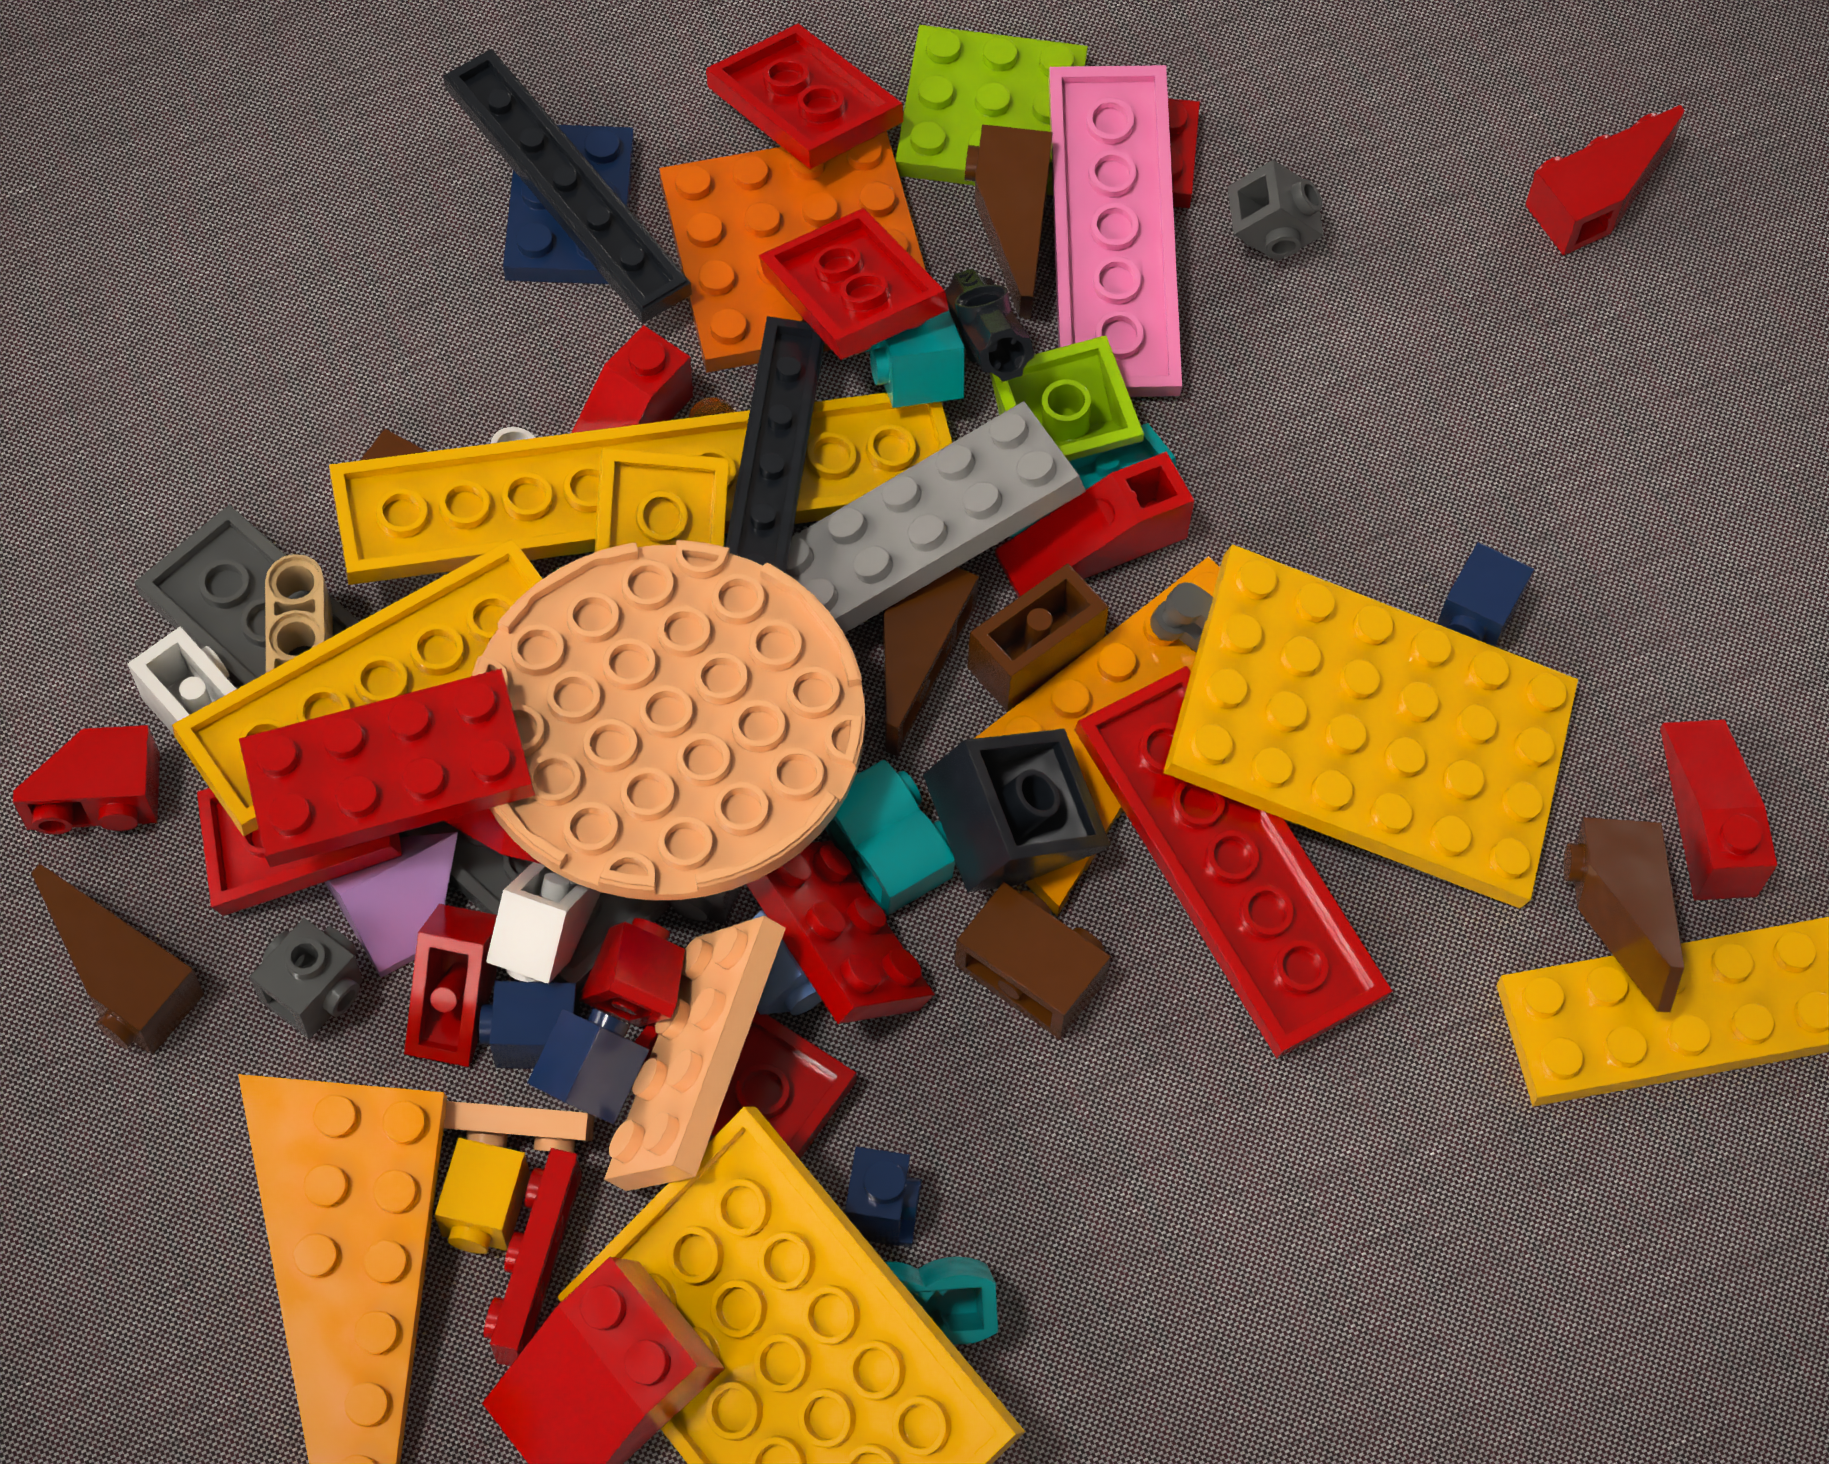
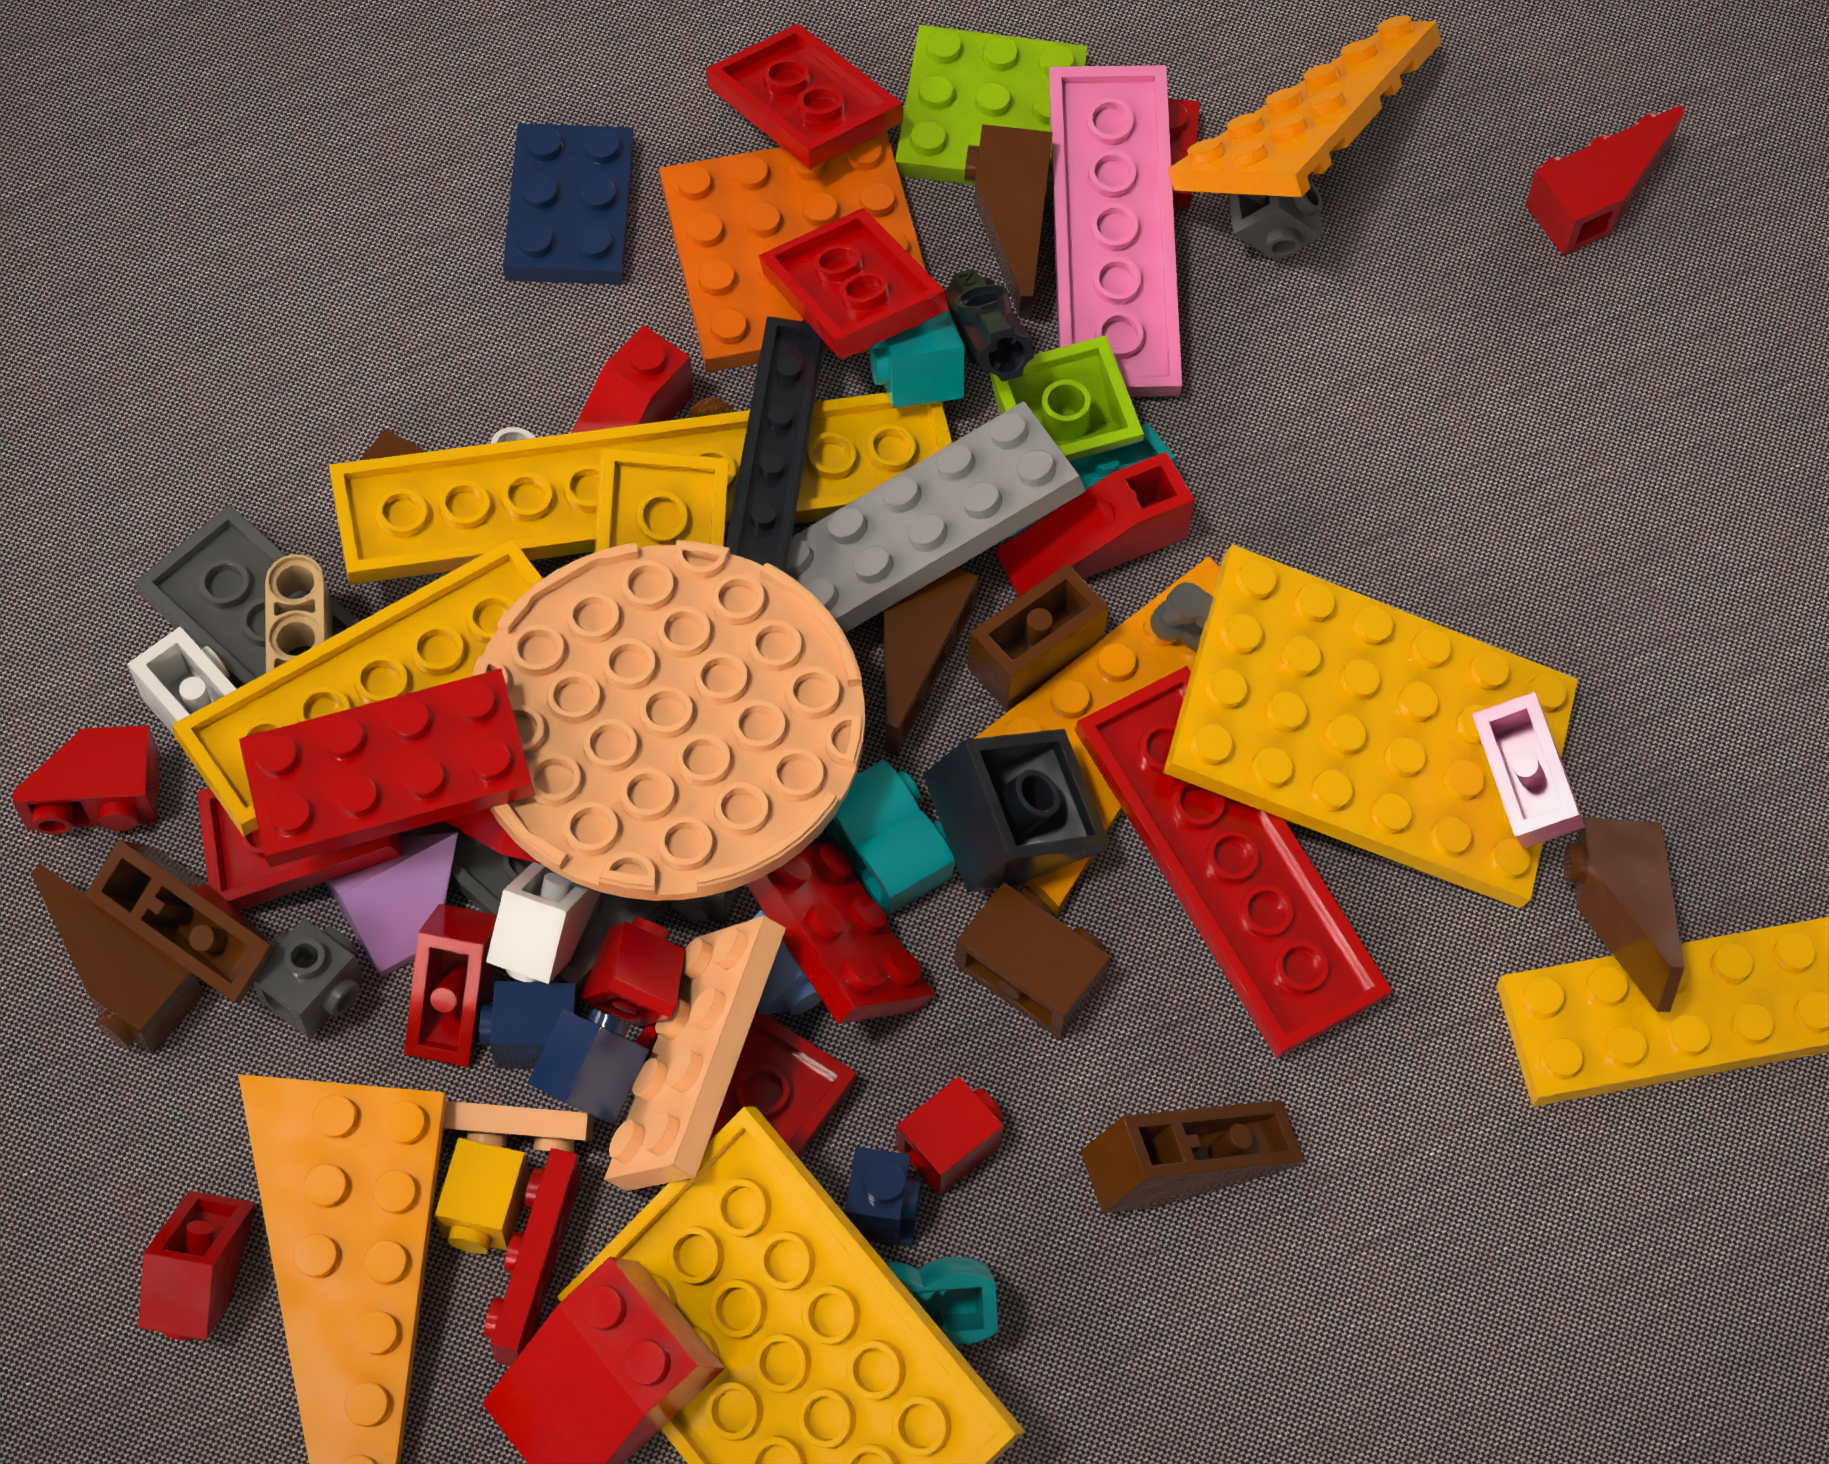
black tile [443,49,692,324] -> none
dark blue brick [1437,542,1534,647] -> none
red slope [1660,719,1777,901] -> none
none -> reddish brown slope [84,839,276,1004]
none -> red slope [138,1191,255,1340]
none -> red brick [895,1076,1003,1197]
none -> reddish brown slope [1080,1100,1304,1214]
none -> light orange wing [1167,15,1442,197]
none -> brick [1472,692,1585,849]

